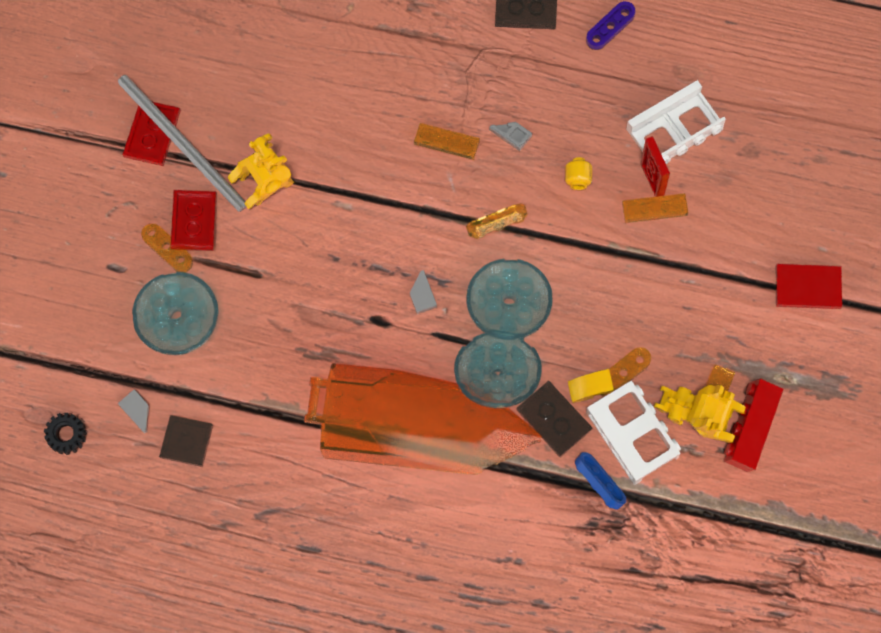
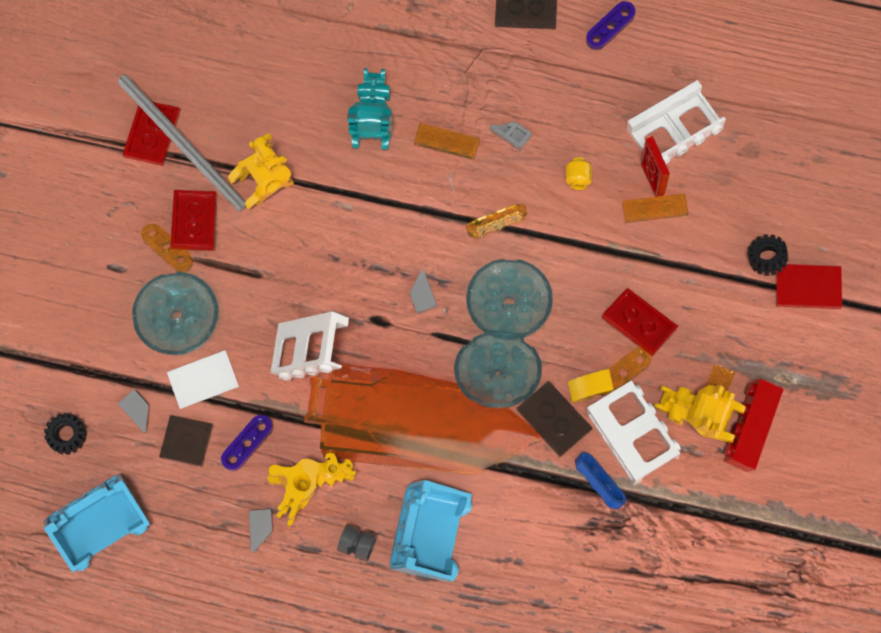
none -> medium azure windscreen [43,474,150,573]
none -> white sticker [167,350,239,409]
none -> dark purple plate [221,415,273,471]
none -> light grey tile [249,509,273,553]
none -> yellow animal [267,452,356,527]
none -> white window [270,311,349,381]
none -> dark grey wheel [337,524,377,562]
none -> teal animal [347,68,393,150]
none -> medium azure windscreen [390,480,472,582]
none -> red tile [601,288,679,356]
none -> black tyre [748,234,788,276]

